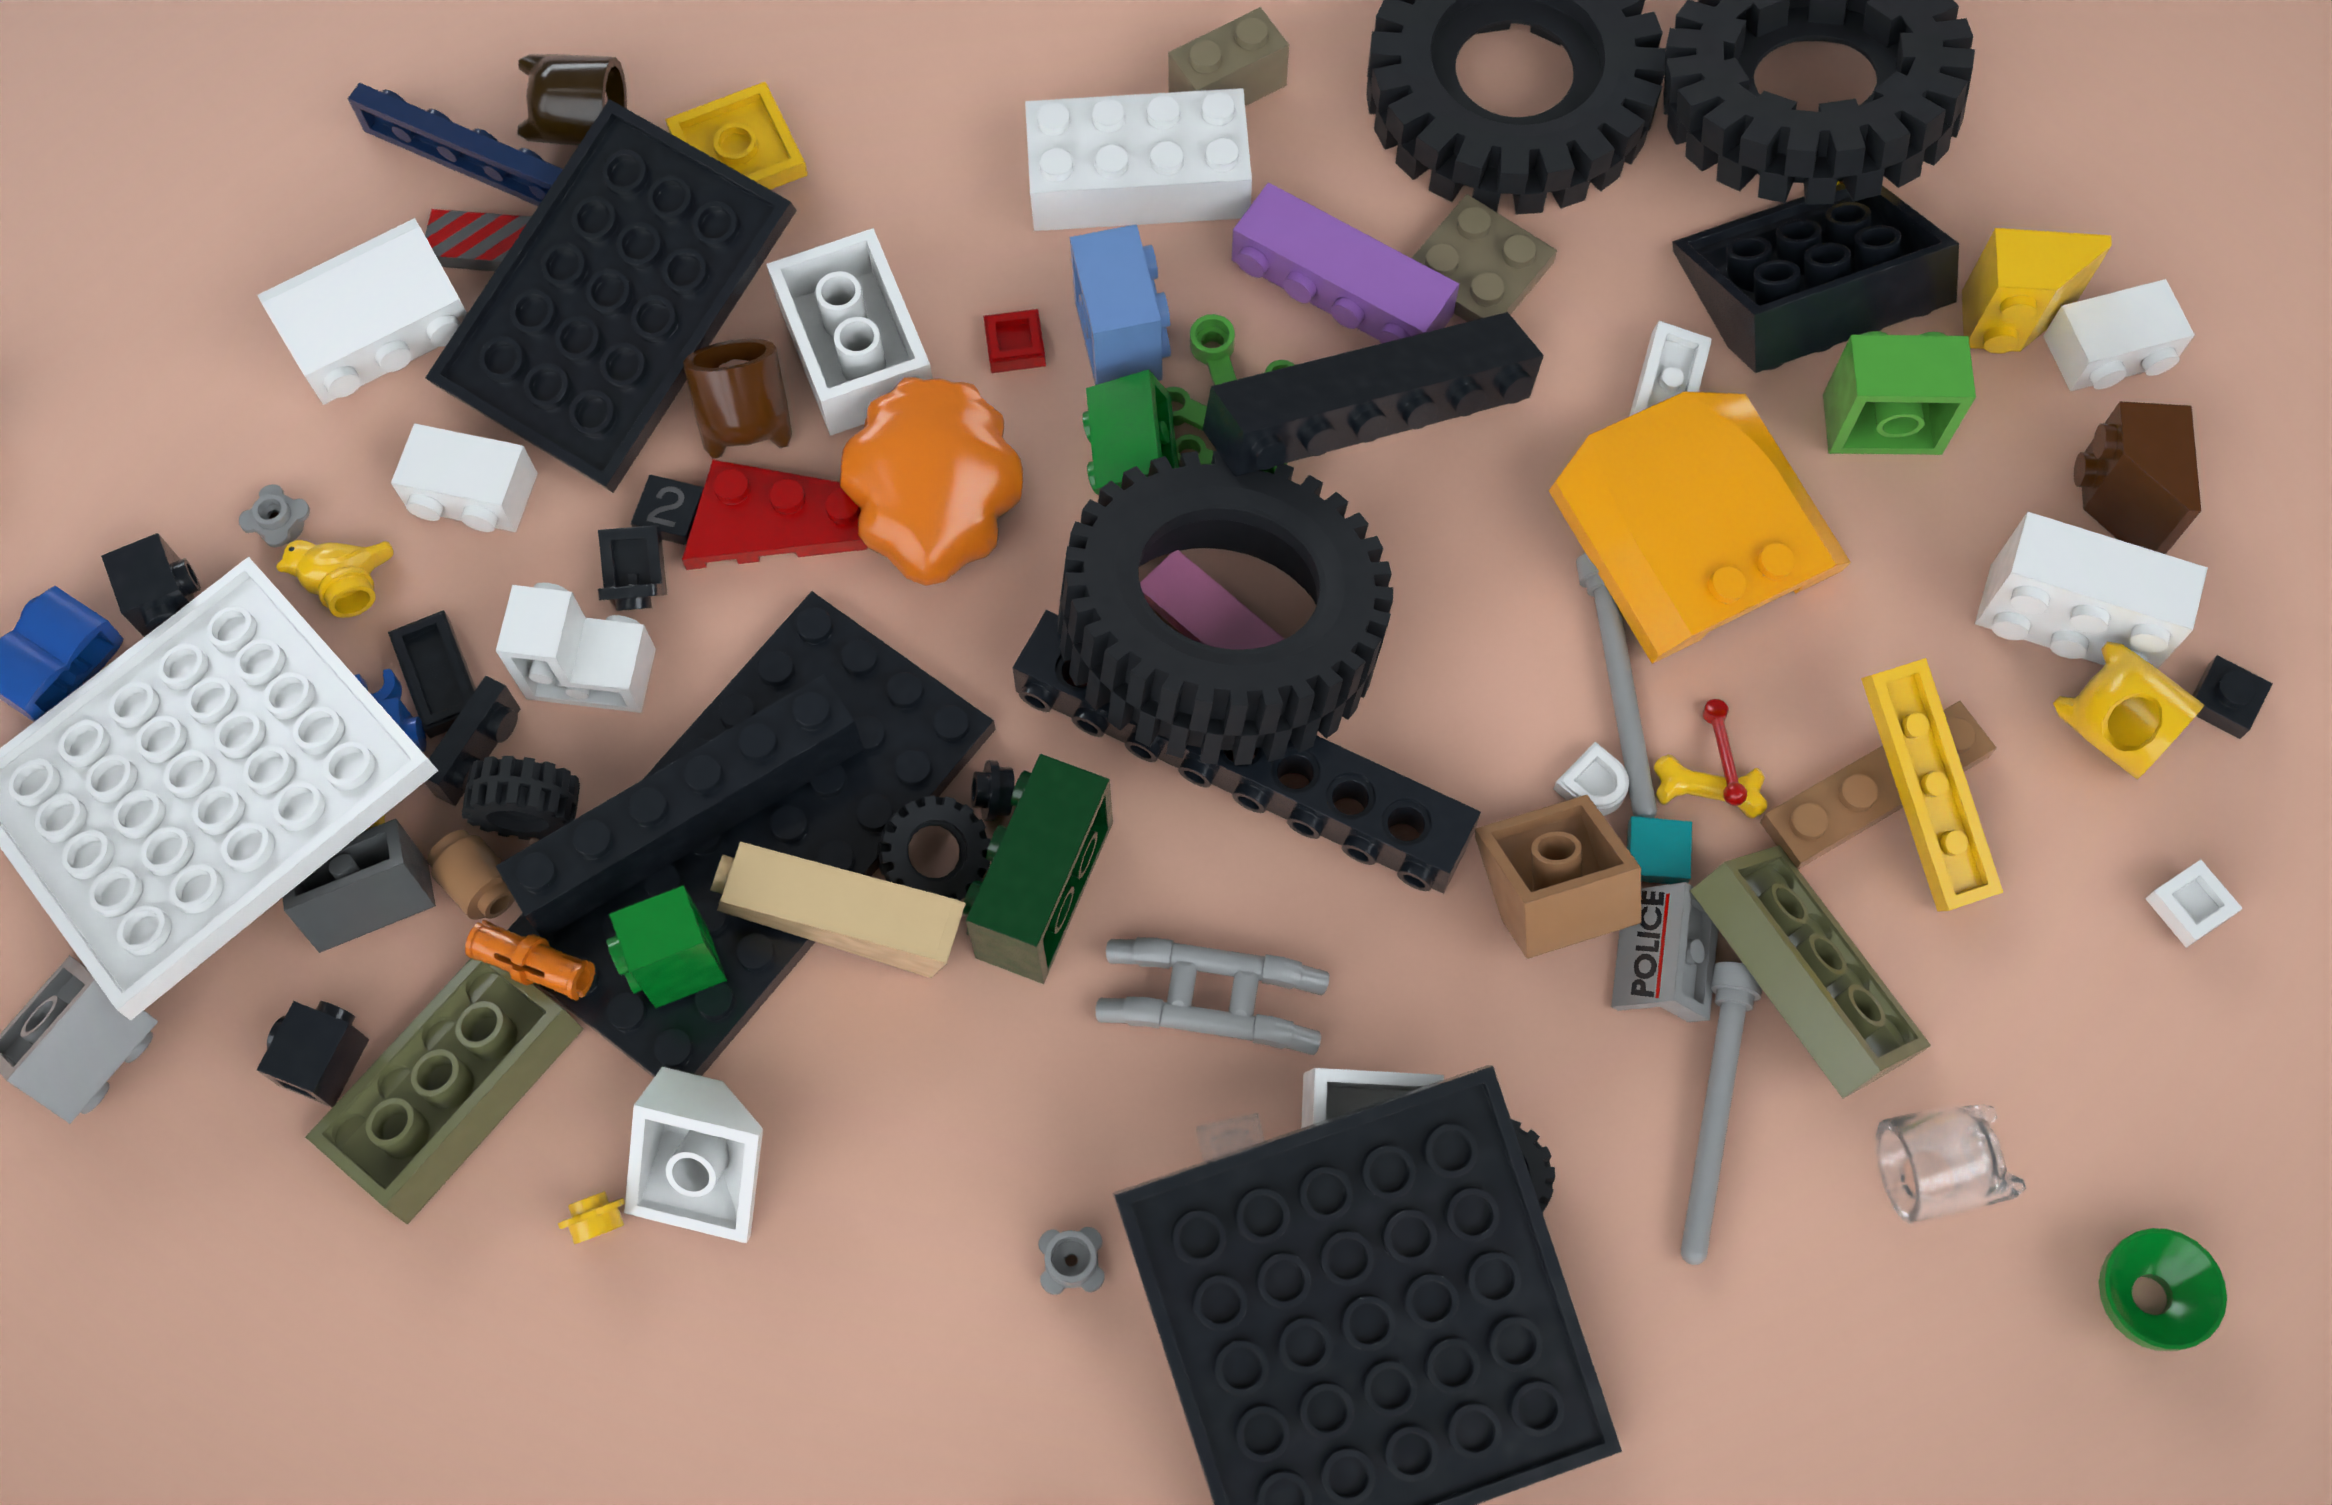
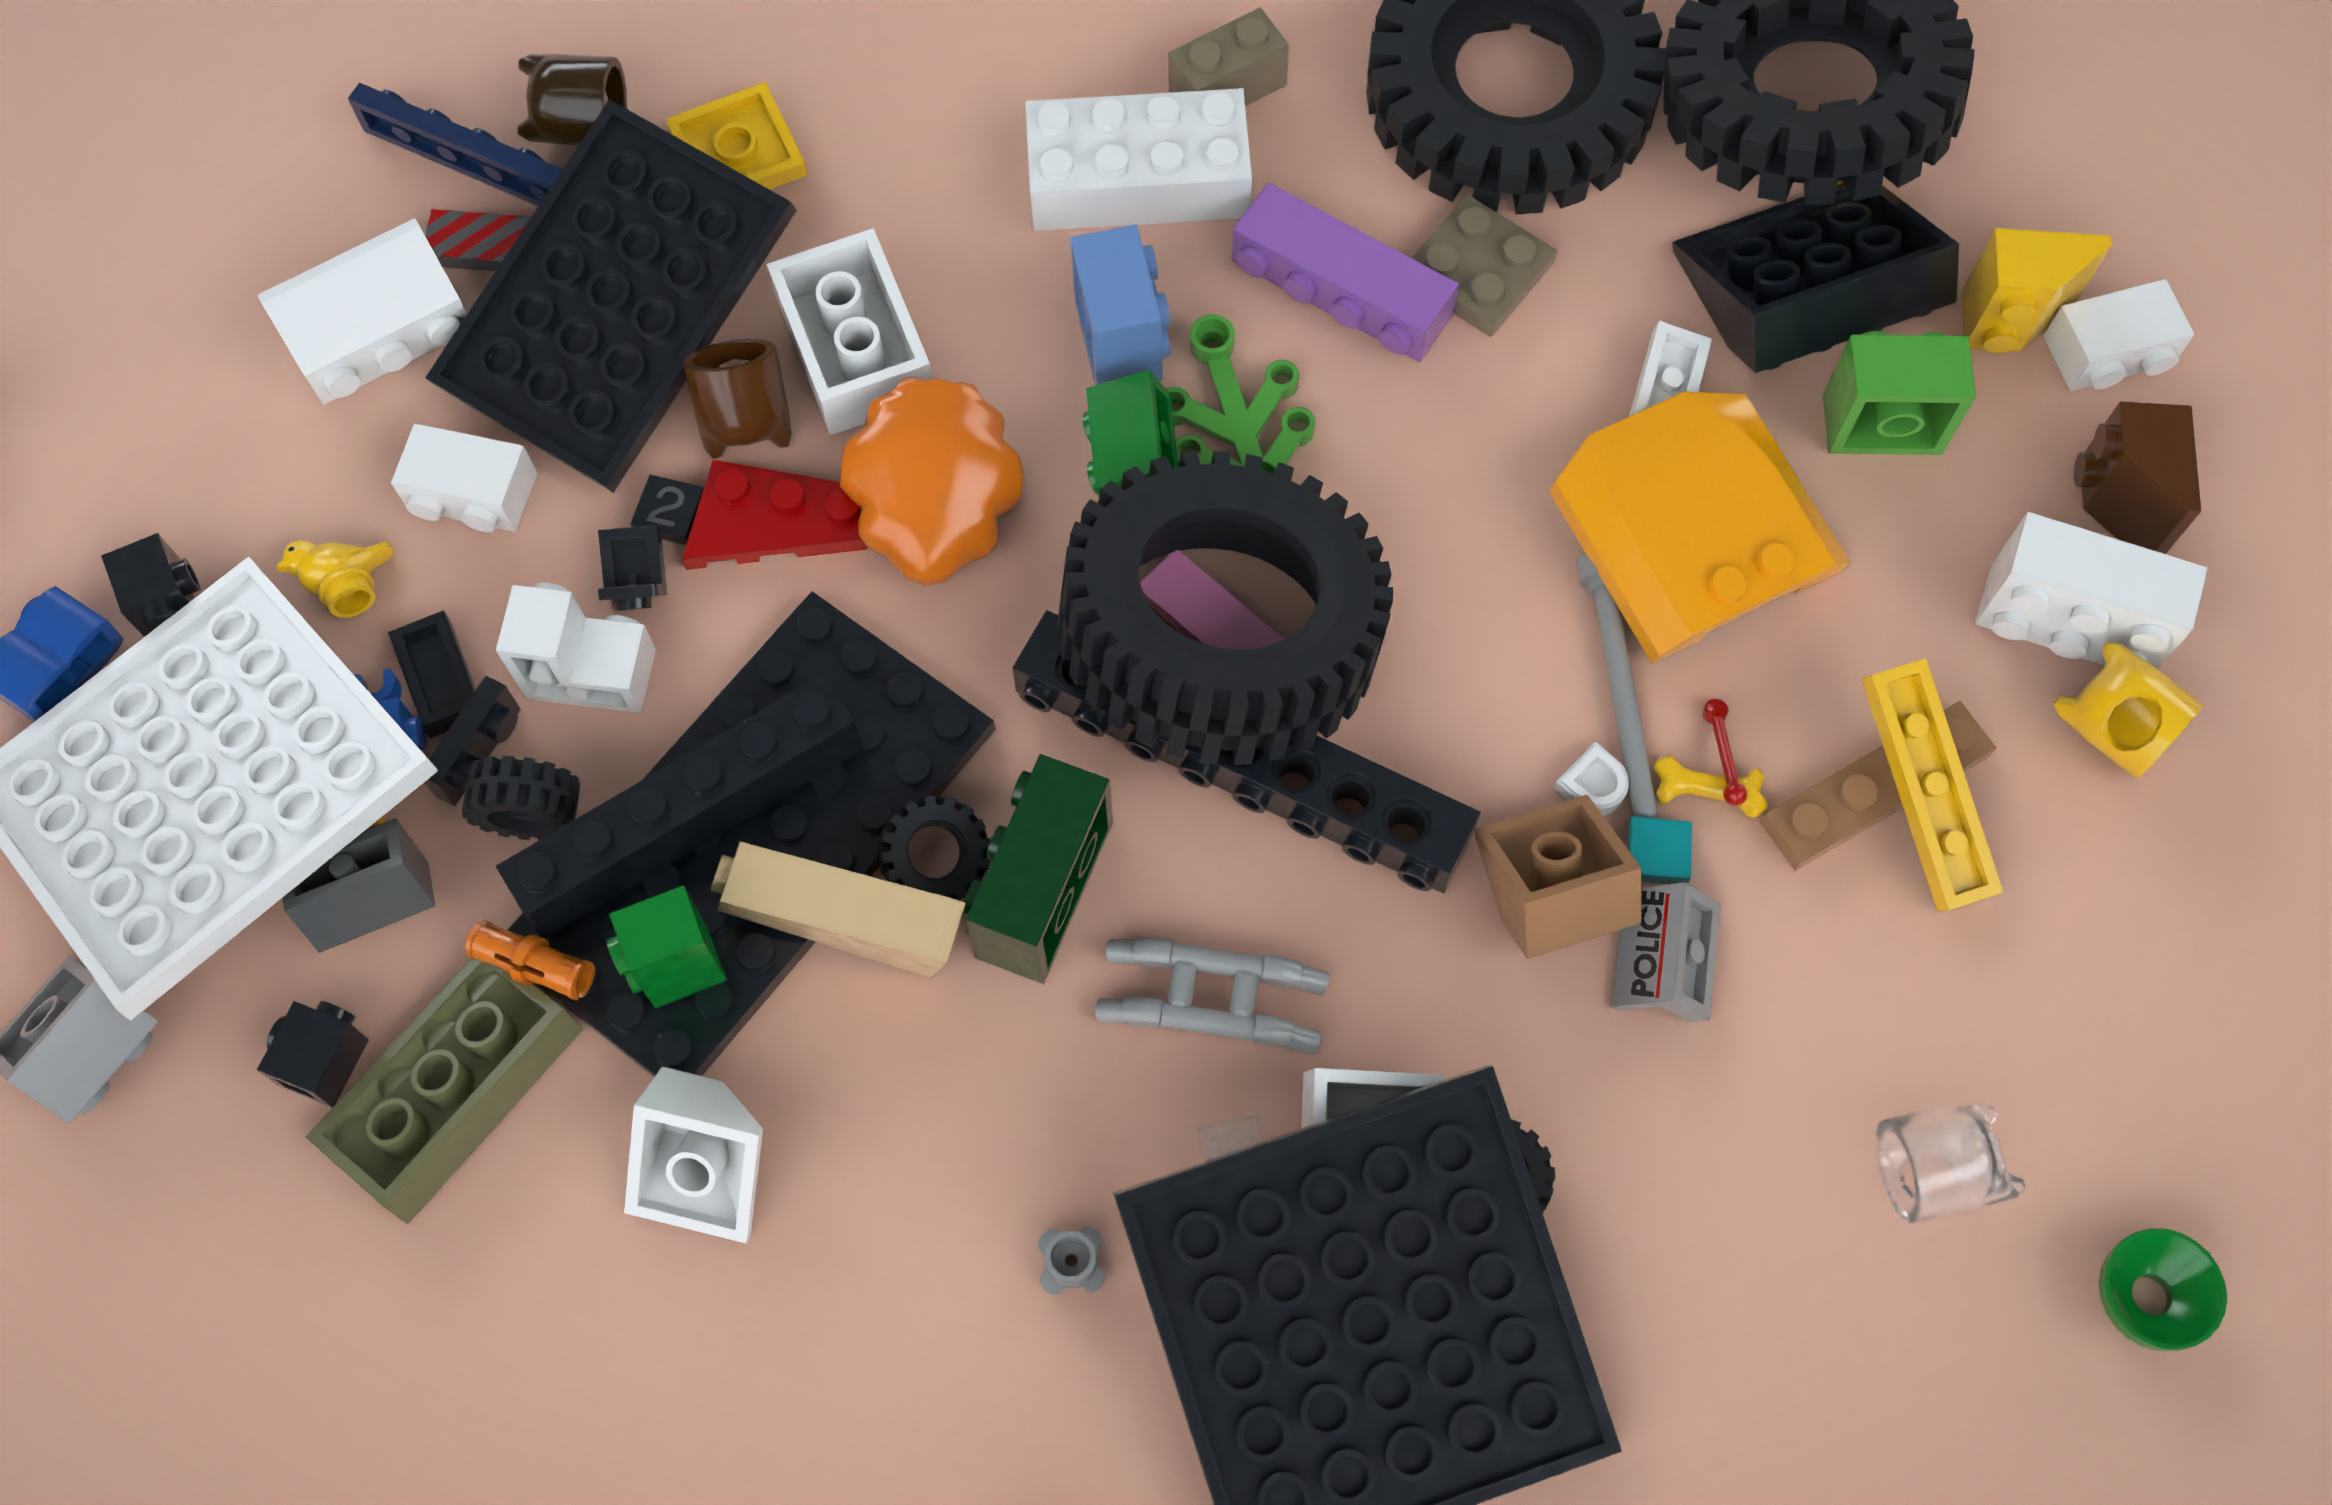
light grey plate [239,484,310,547] -> none
medium nougat brick [427,830,515,920] -> none
yellow plate [558,1191,625,1244] -> none
black plate [971,760,1015,821] -> none
red tile [983,309,1046,374] -> none
black brick [1202,312,1544,477] -> none
light grey piece [1681,962,1762,1265] -> none
olive slope [1690,845,1931,1098] -> none
white plate [2145,860,2243,948] -> none
black plate [2192,655,2273,739] -> none

